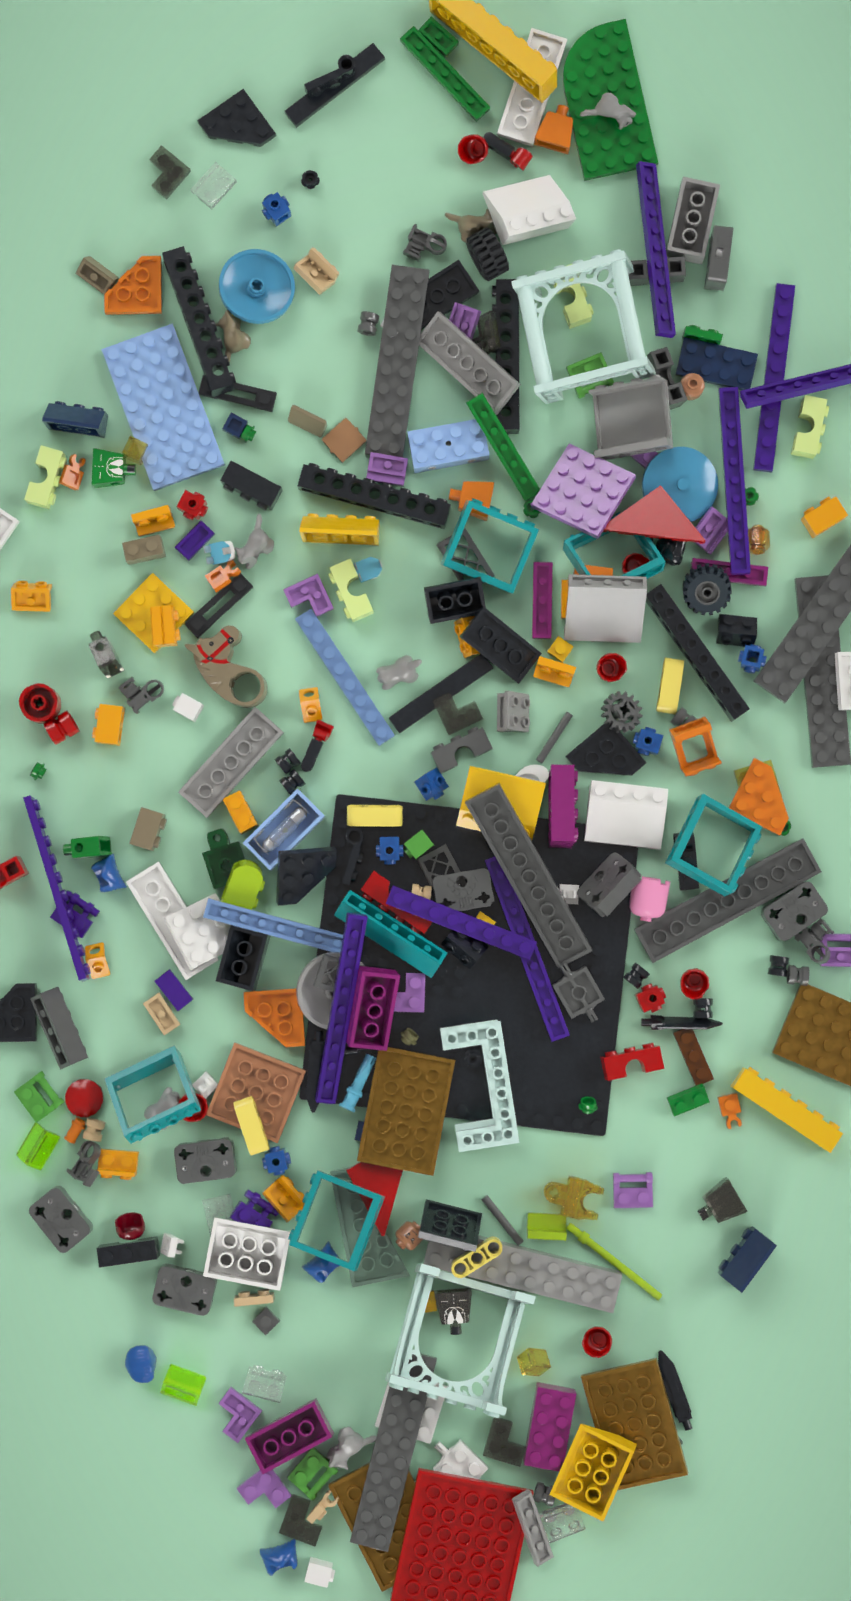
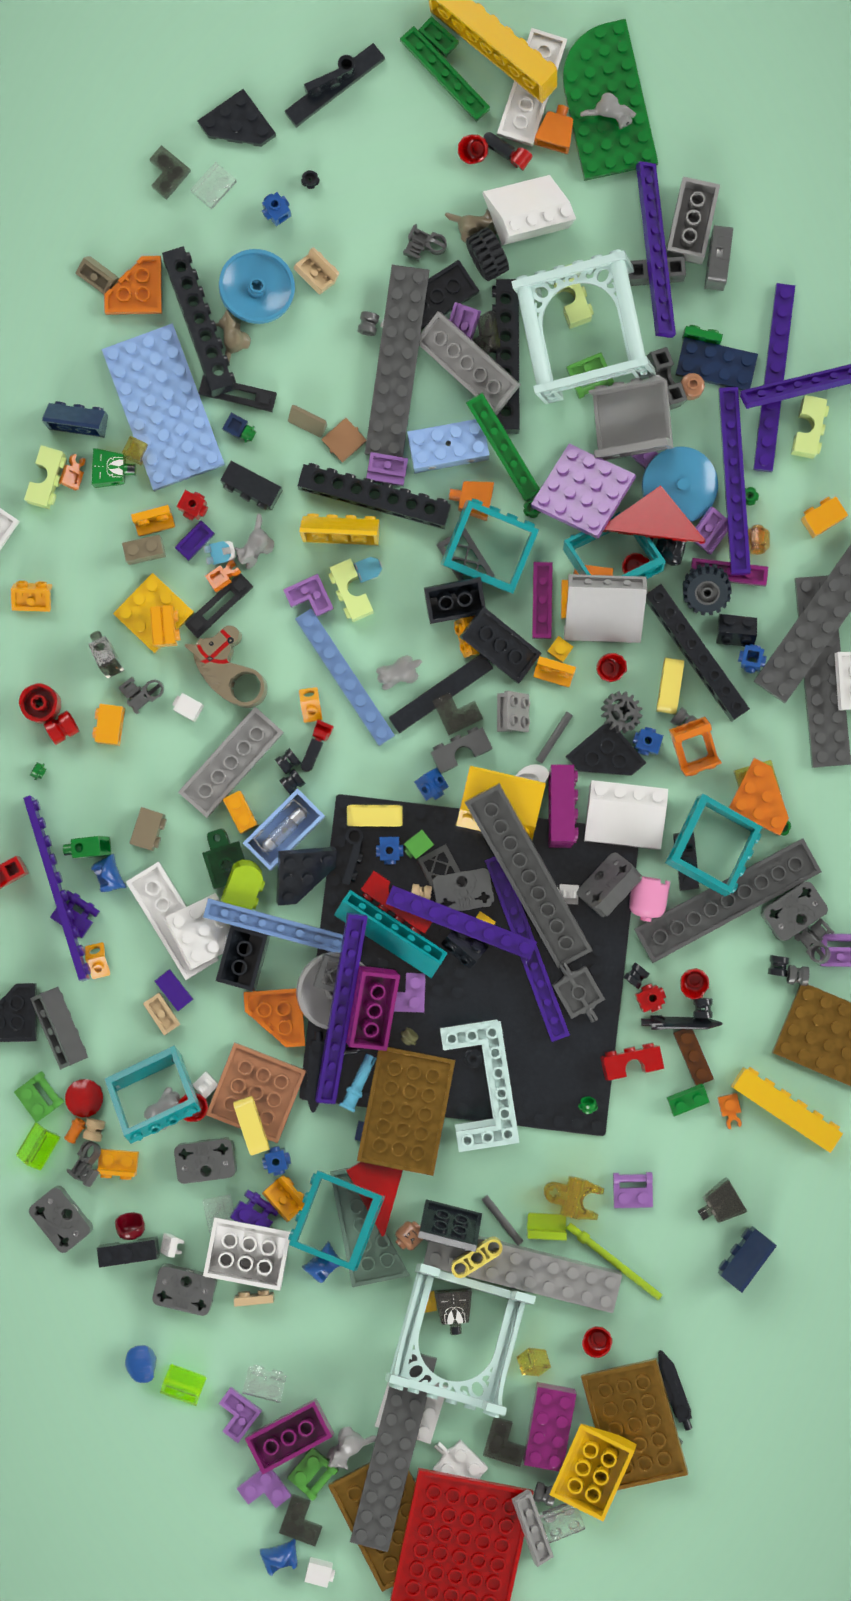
dark grey plate [252,1306,280,1335] -> none
tan plate [306,1490,339,1524] -> none

